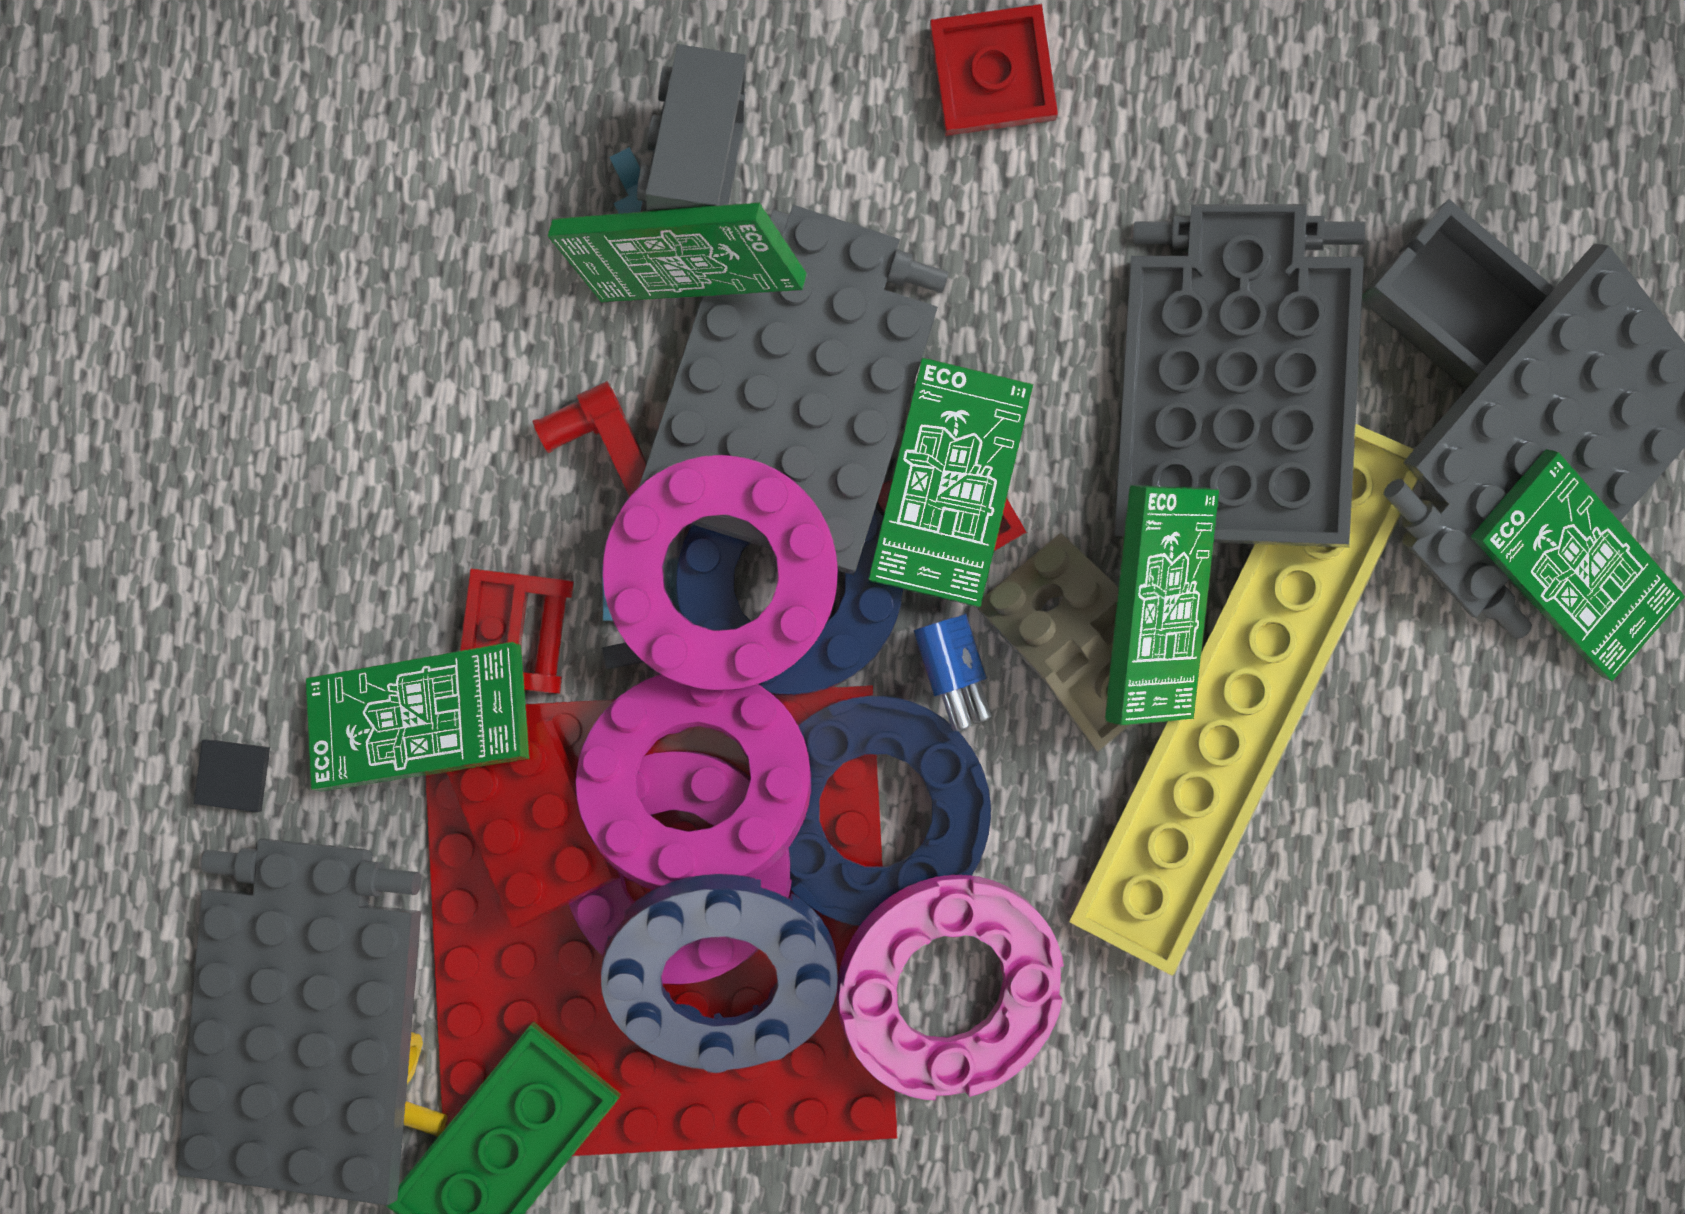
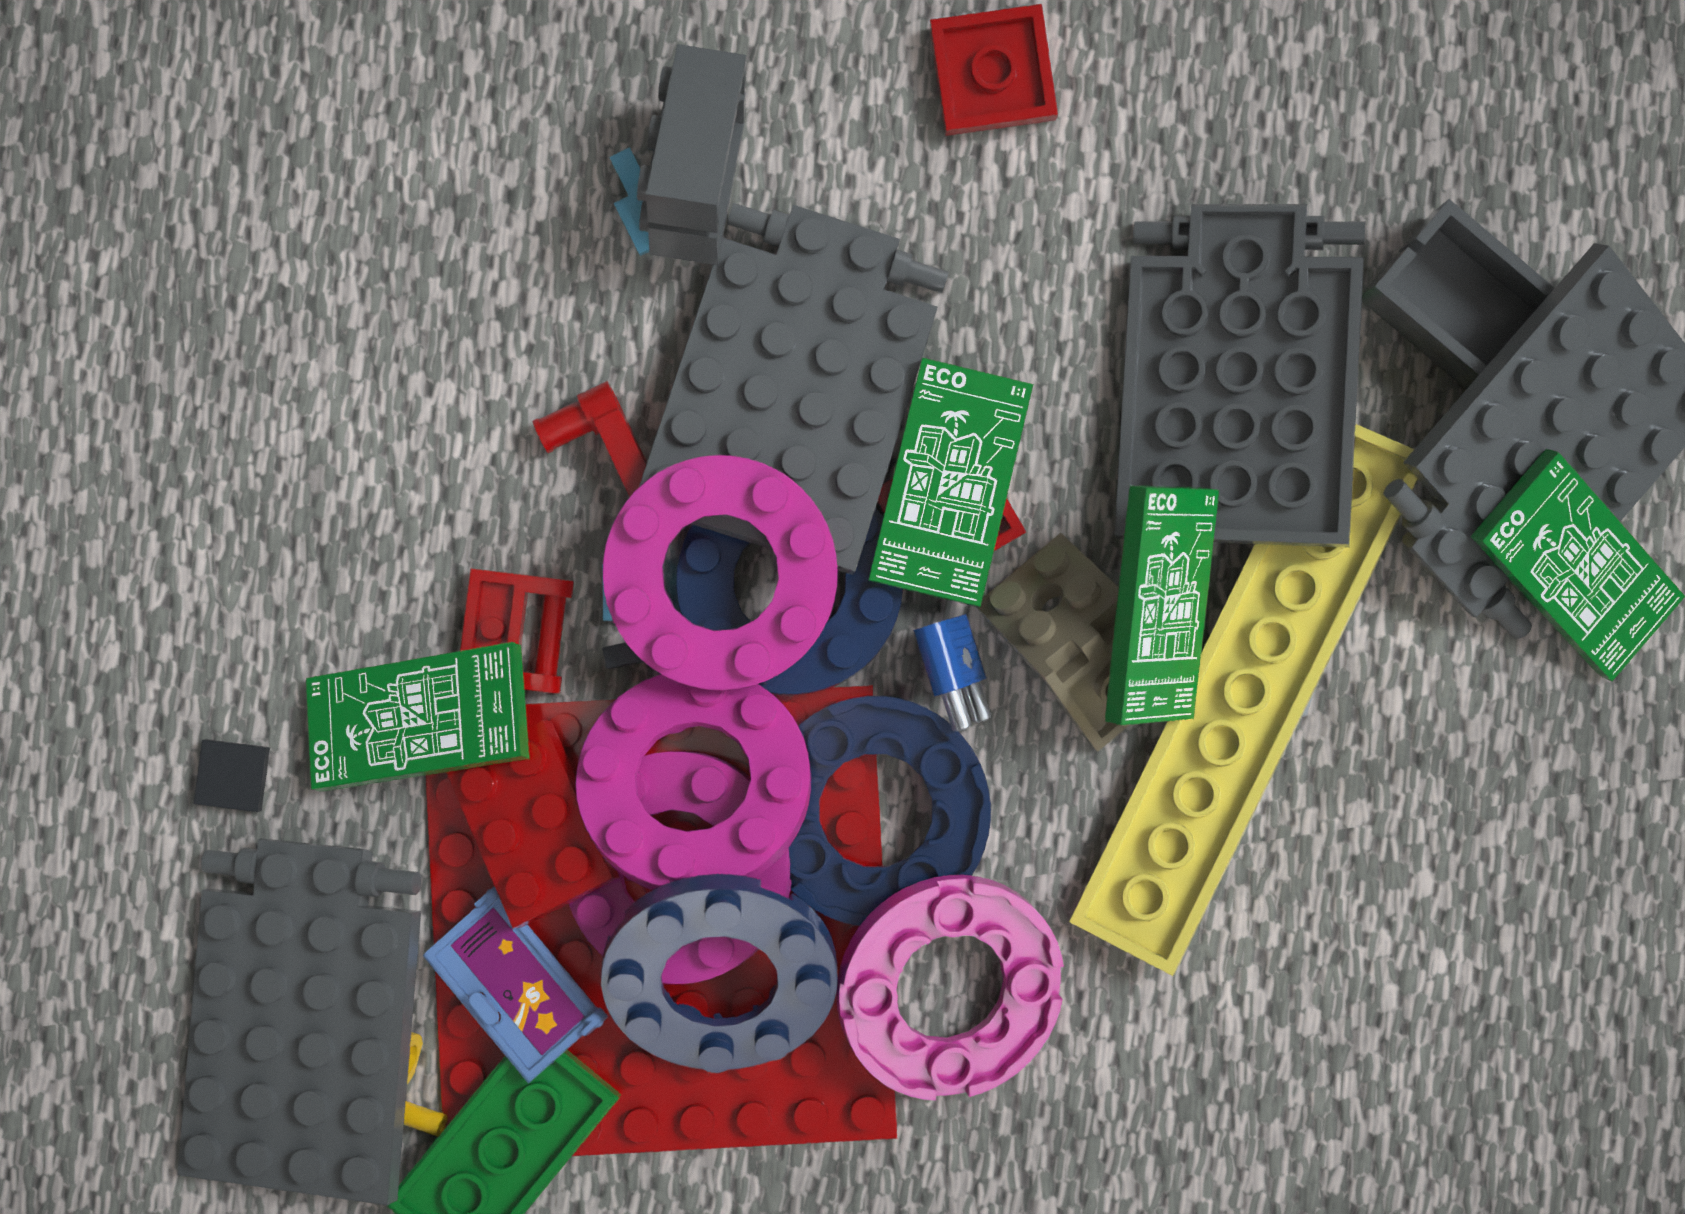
green tile [547,202,807,302] -> none
none -> door [423,887,608,1083]

